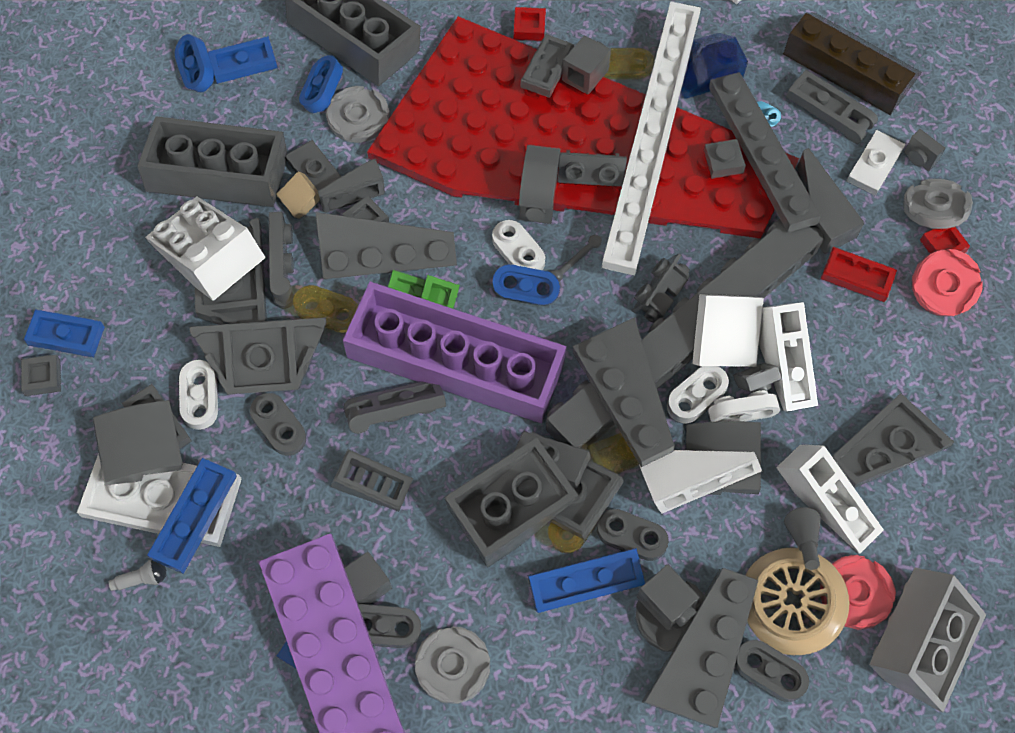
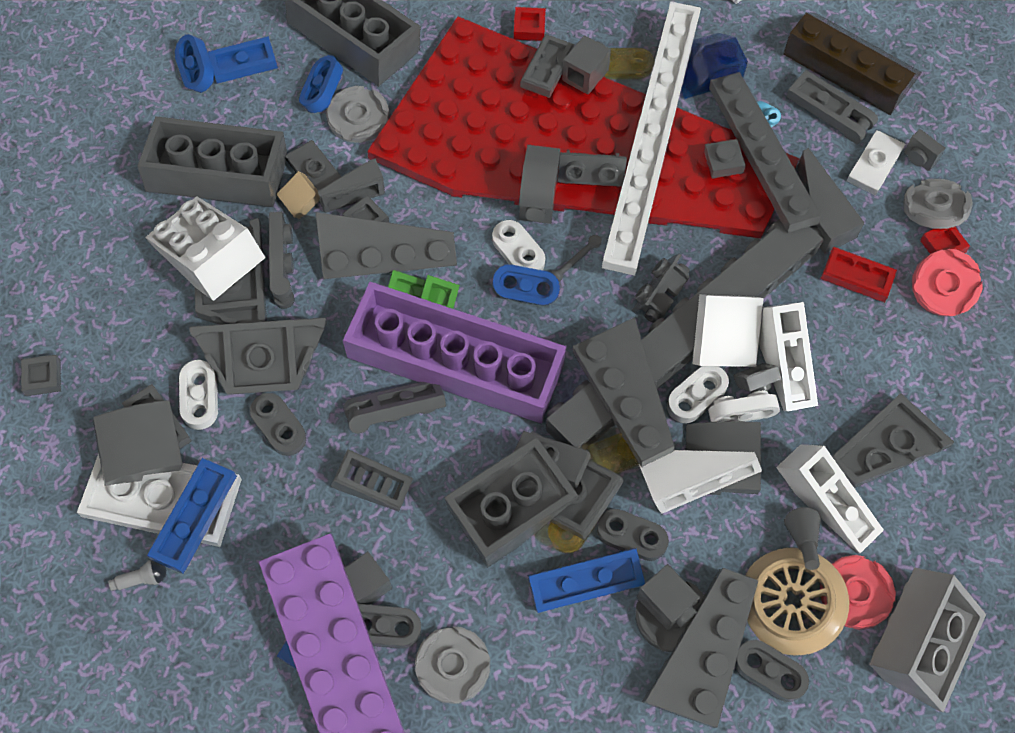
blue plate [24,309,105,358] -> none
clear yellow plate [293,285,358,332] -> none

